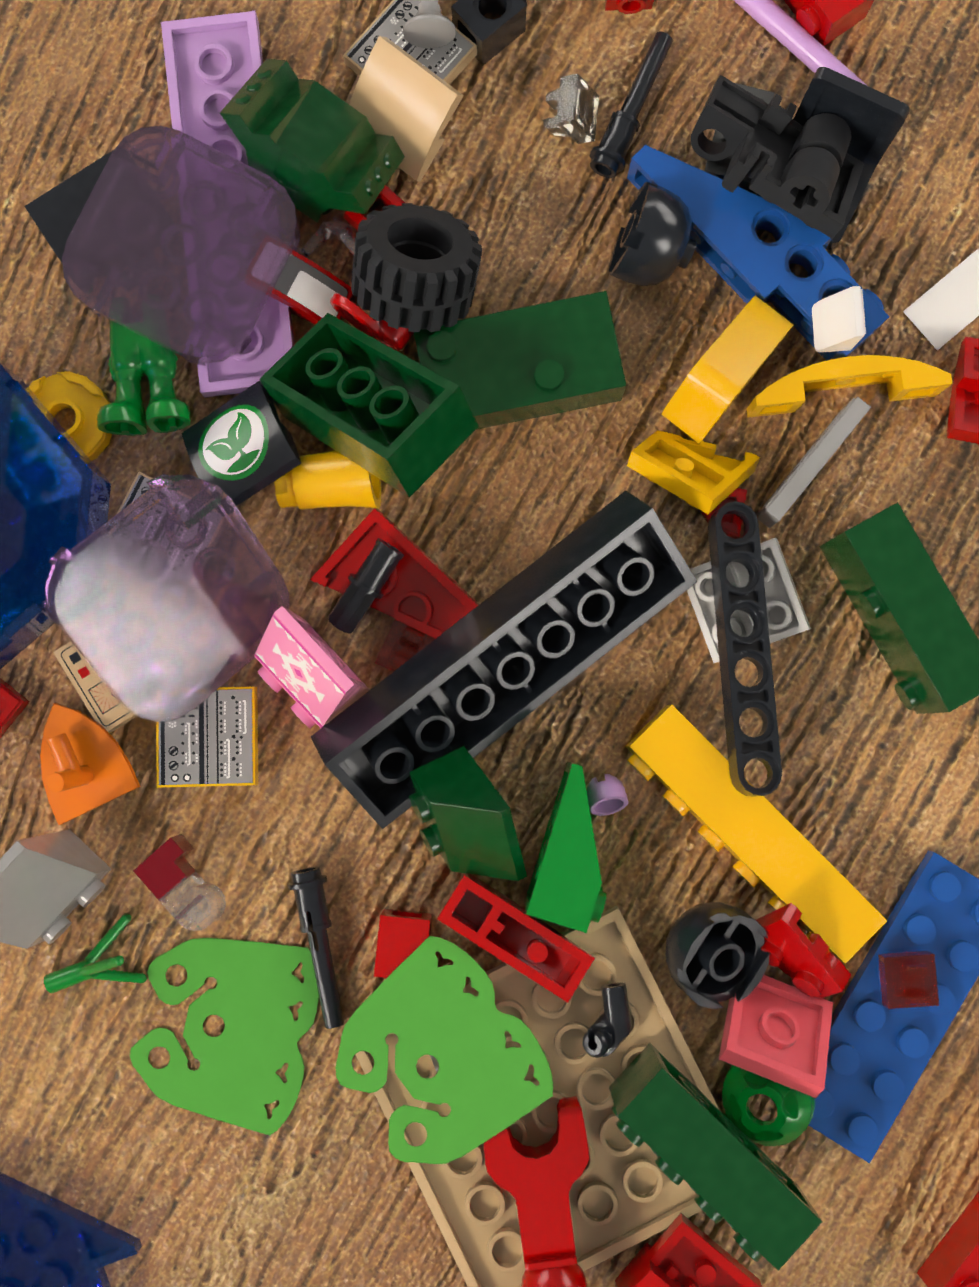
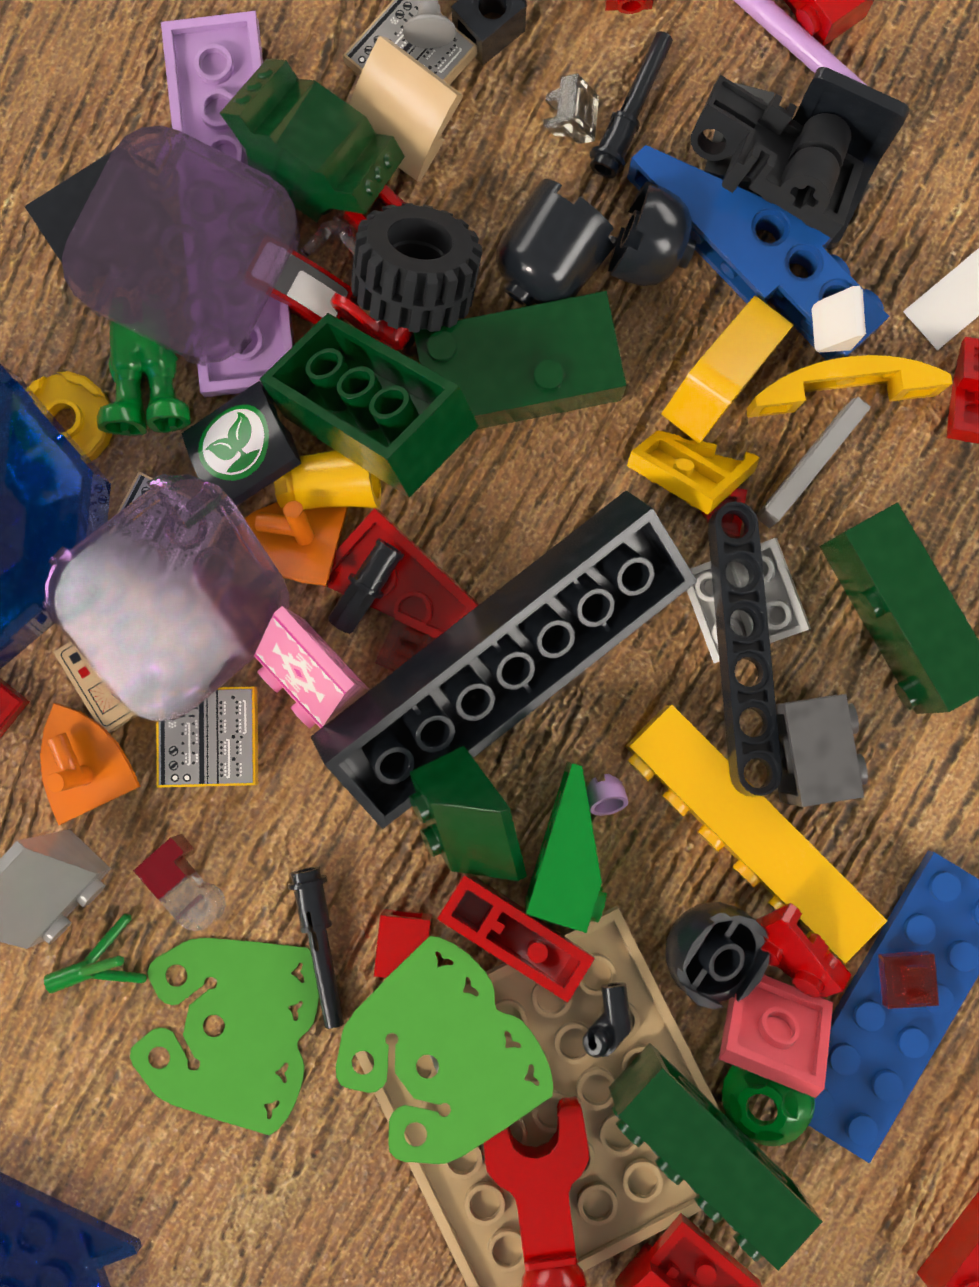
none -> orange shield [231,501,348,586]
none -> black cylinder [496,179,619,307]
none -> flat silver brick [776,694,868,807]

